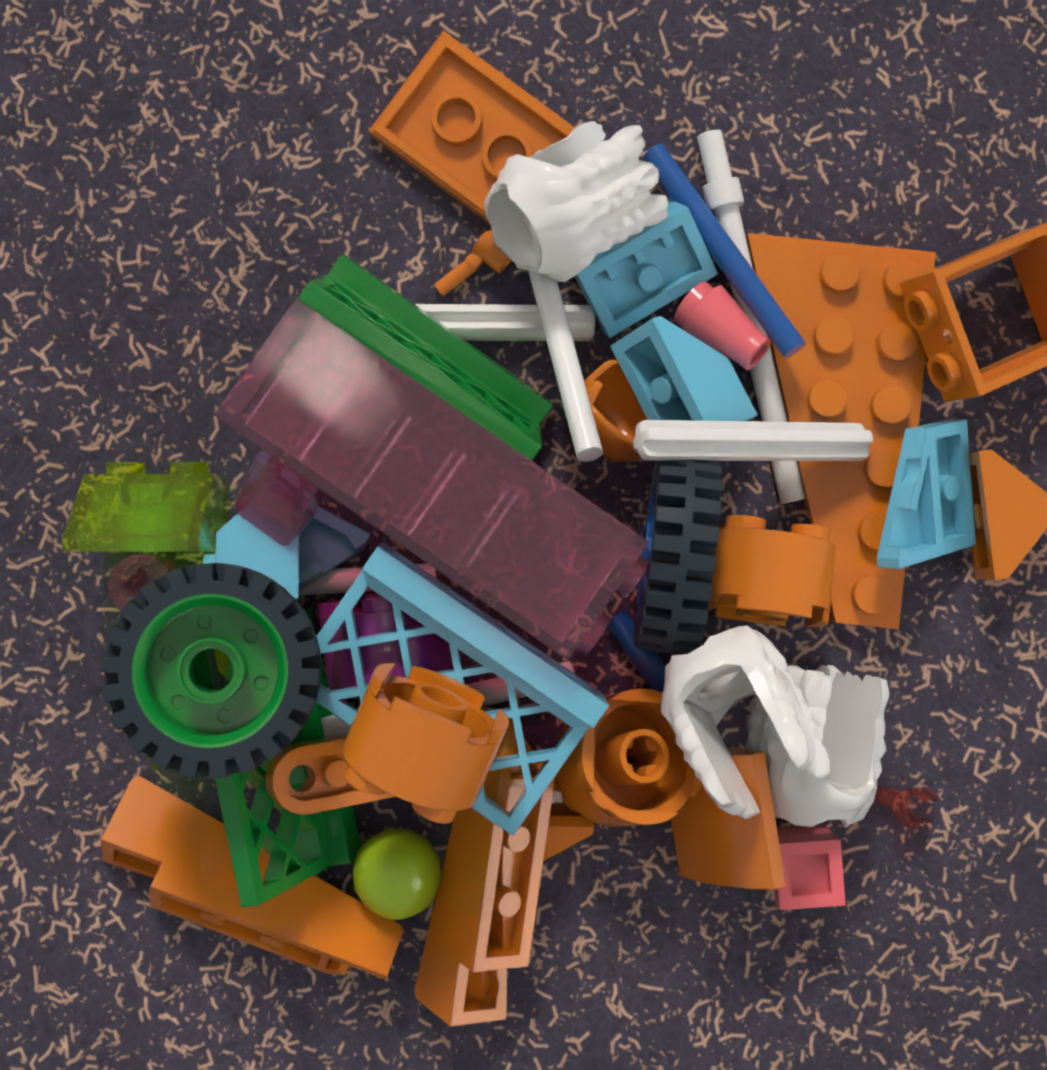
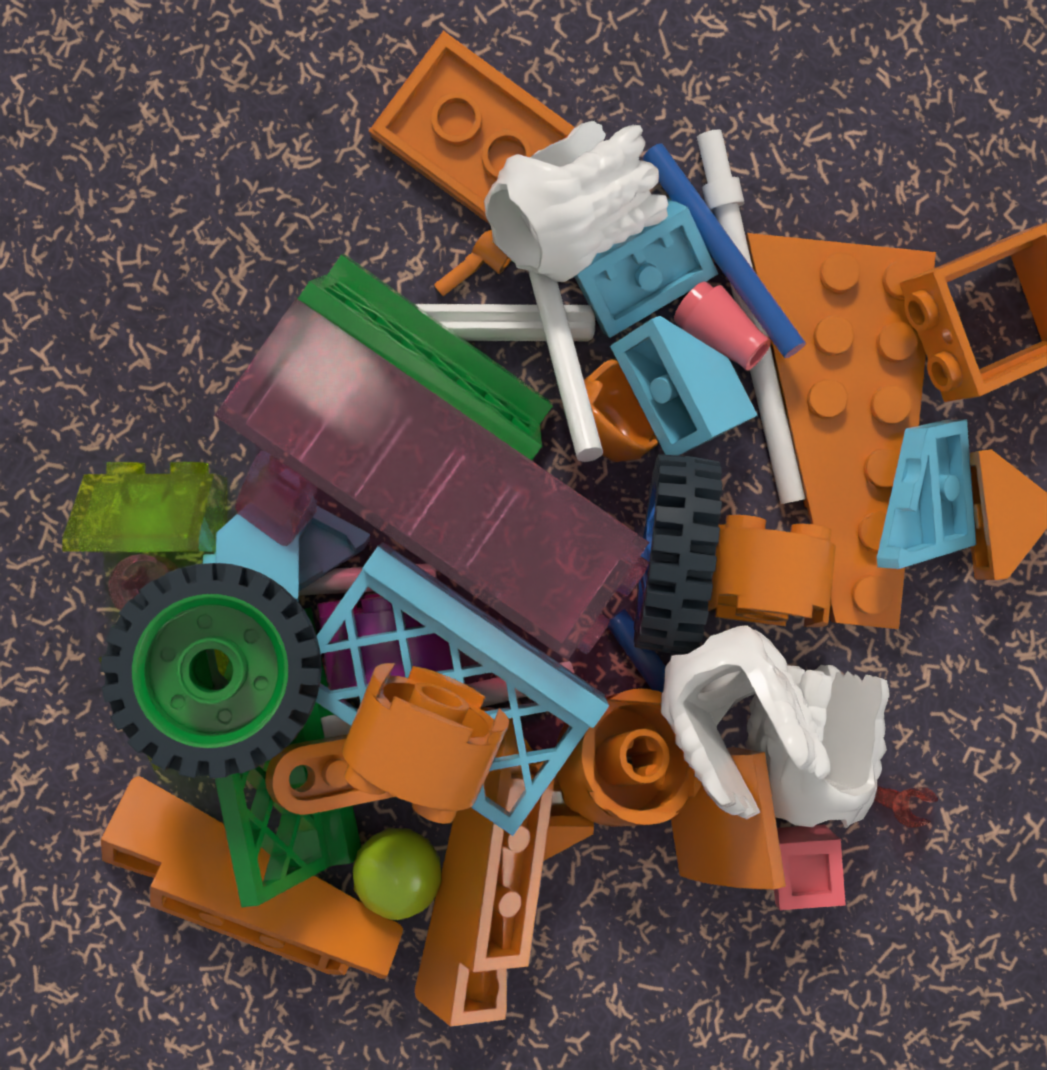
white axle [633,420,873,461] -> none

